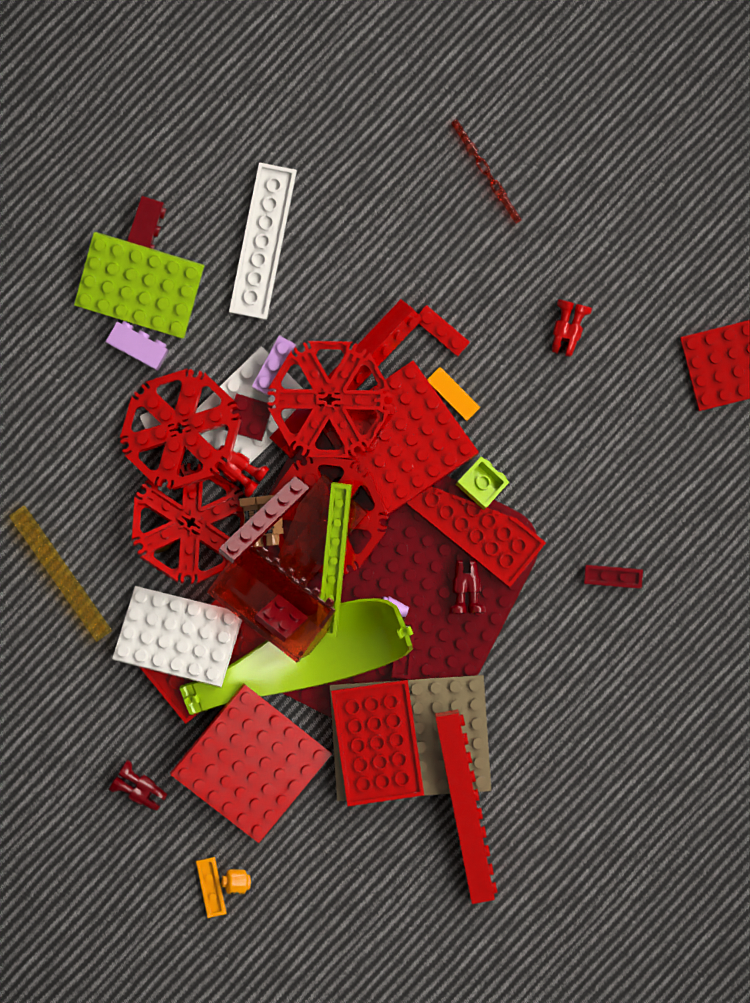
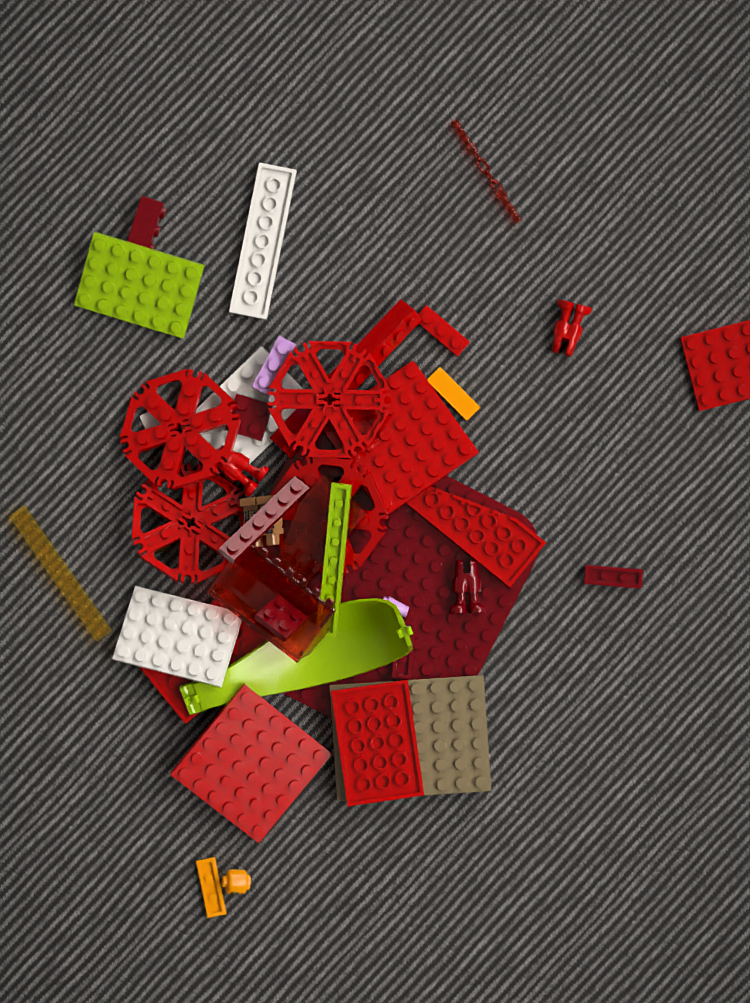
lavender brick [106,321,169,371] -> none
dark red piece [108,760,168,811] -> none
red brick [435,709,498,904] -> none
lime plate [456,457,509,510] -> none

